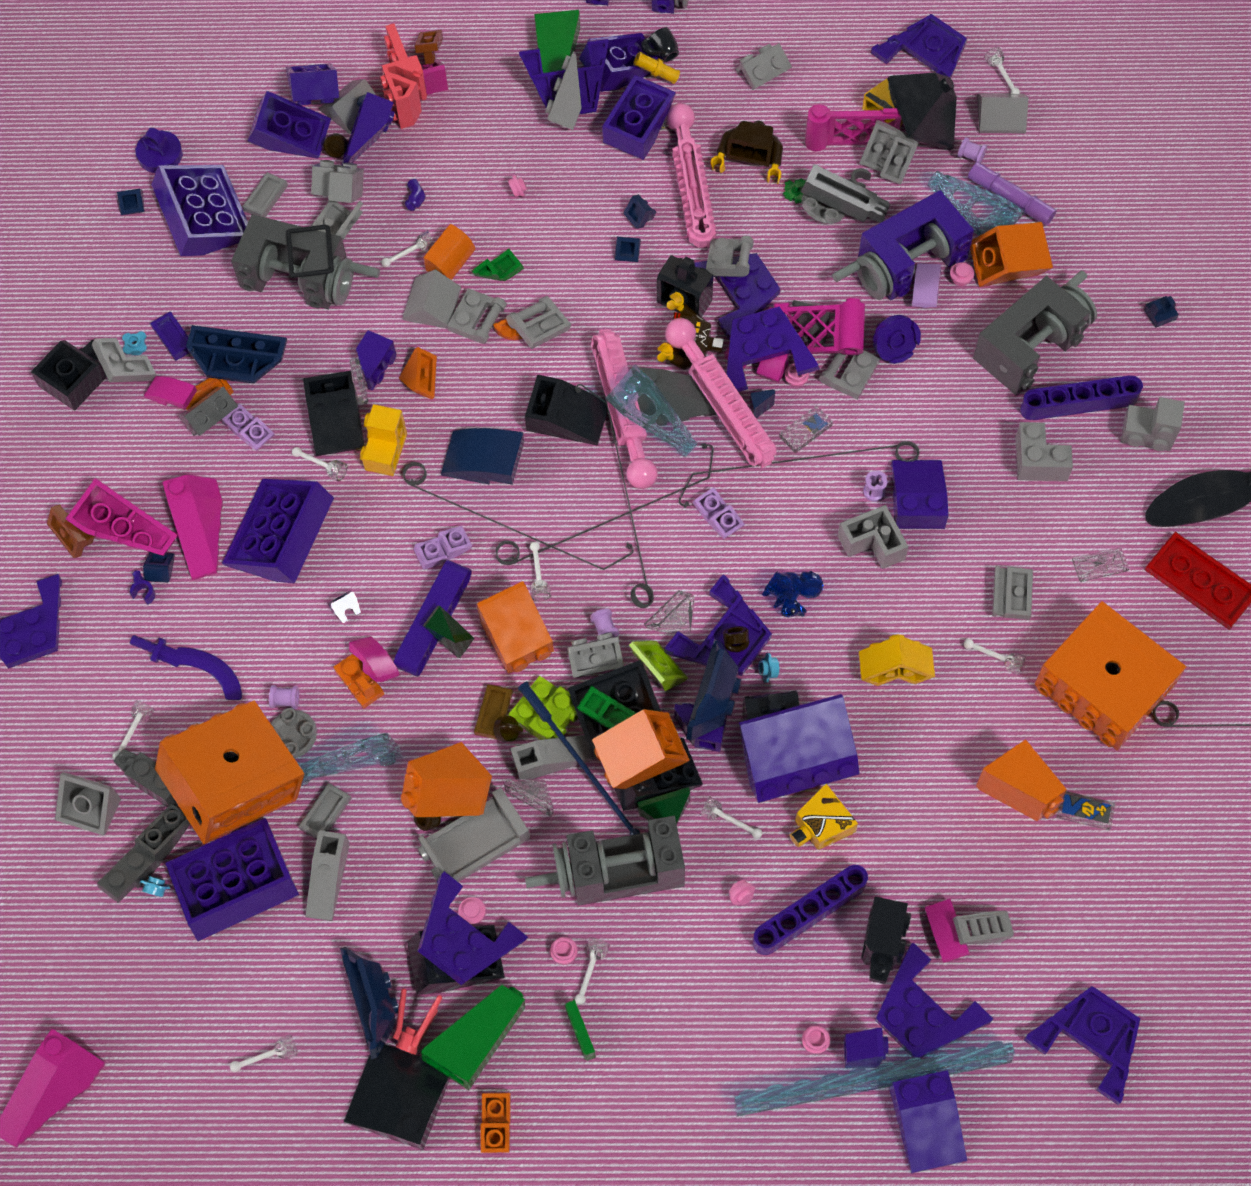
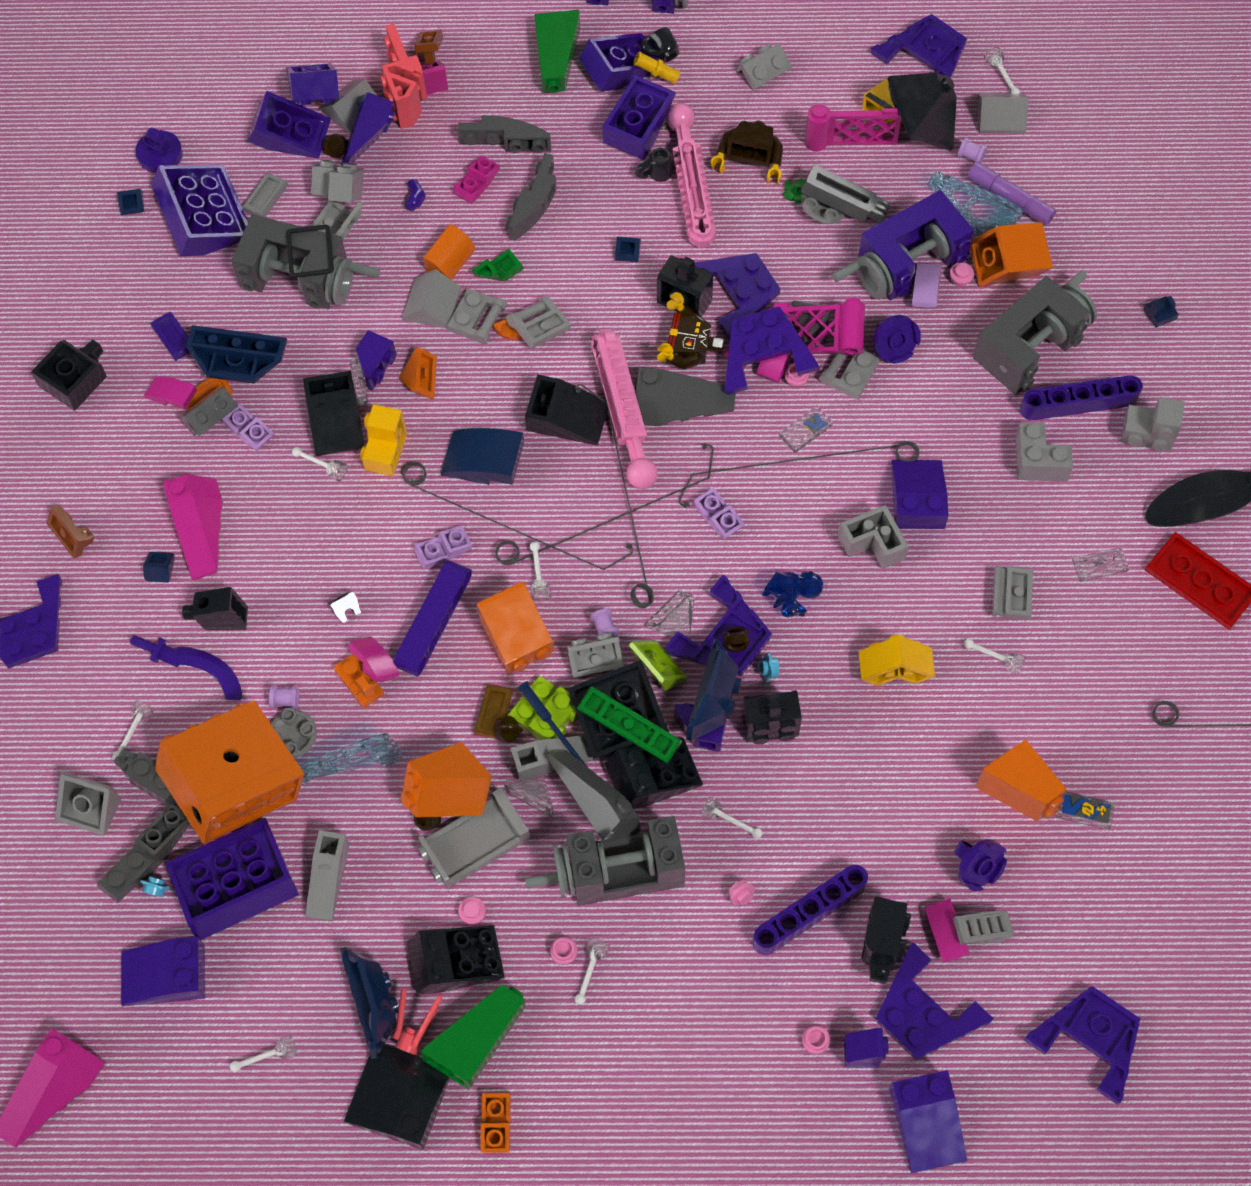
dark pink wedge [66,478,178,556] -> none
light grey plate [92,338,156,383] -> none
medium azure plate [122,331,147,356] -> none
dark purple piece [130,570,156,605] -> none
dark purple slope [222,479,334,584] -> none
light grey tile [298,783,351,839] -> none
hinge [381,230,435,267] -> none
dark purple wing [418,871,528,986] -> none
dark green slope [423,606,475,658] -> none
bright pink plate [508,174,528,197] -> none
dark purple wing [519,38,609,114] -> none
light grey slope [545,52,582,130] -> none
green tile [565,1000,596,1061] -> none
orange slope [592,709,690,789] -> none
clear light blue plate [605,364,698,457] -> none
dark blue tile [623,194,657,229] -> none
dark green slope [638,787,690,824] -> none
bright pink gear [665,318,777,468] -> none
light grey plate [706,236,754,277] -> none
clear light blue plate [734,1041,1015,1117] -> none
dark purple slope [739,694,860,803] -> none
dark blue slope [750,389,775,418] -> none
yellow torso [789,784,858,850] -> none
dark grey piece [849,168,871,188] -> none
light grey slope [860,120,918,185] -> none
lavender bush [863,471,888,502] -> none
orange gear [1034,601,1187,751] -> none
none -> dark purple slope [121,937,205,1007]
none -> black torso [182,587,248,630]
none -> dark pink slope [453,155,500,204]
none -> dark grey slope [458,115,551,153]
none -> dark grey slope [506,153,557,241]
none -> dark grey wedge [546,751,641,841]
none -> black piece [635,147,673,182]
none -> dark purple tile [954,839,1007,891]

